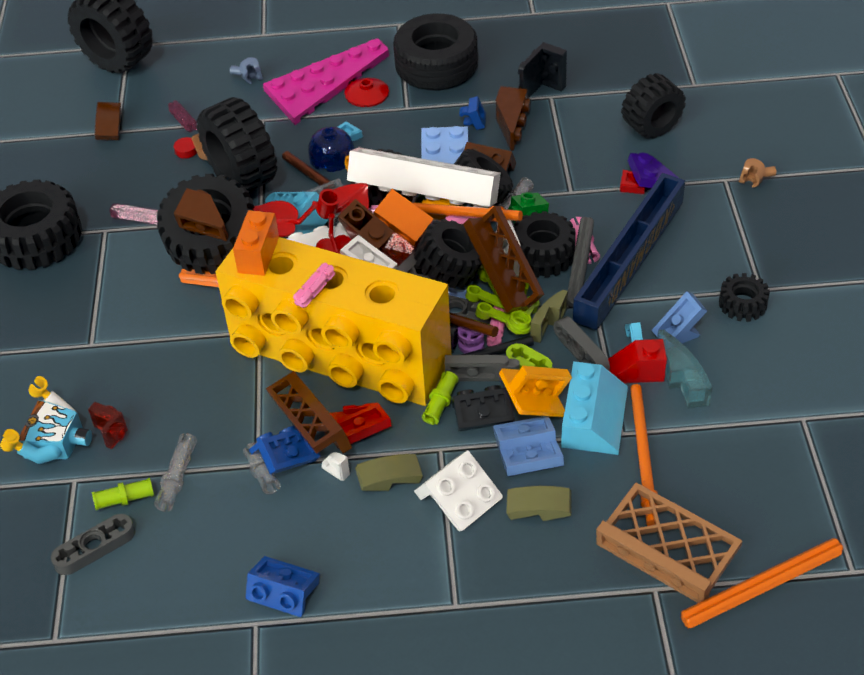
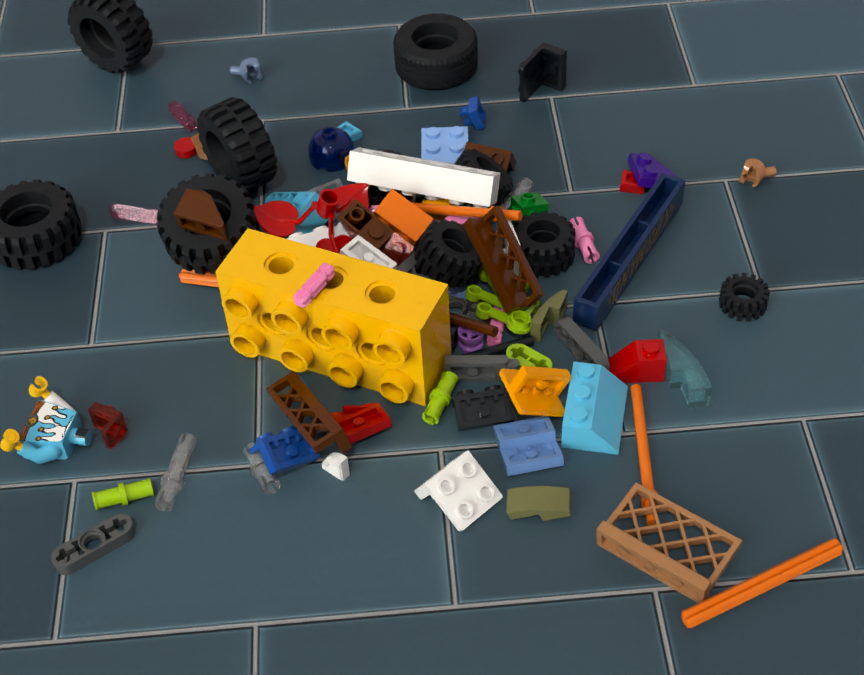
reddish brown slope [95,102,121,140] -> none
orange brick [233,210,279,276] -> none
blue bracket [246,556,320,617] -> none
dark pink wing [263,38,389,125] -> none
copper bar [282,151,335,189] -> none
red dish [345,78,389,107] -> none
olive slope [355,454,423,491] -> none
reddish brown slope [496,86,531,151] -> none
dark grey axle [567,217,594,307] -> none
black tyre [621,73,686,139] -> none
medium azure tile [625,322,643,343] -> none
medium blue slope [652,291,707,349] -> none

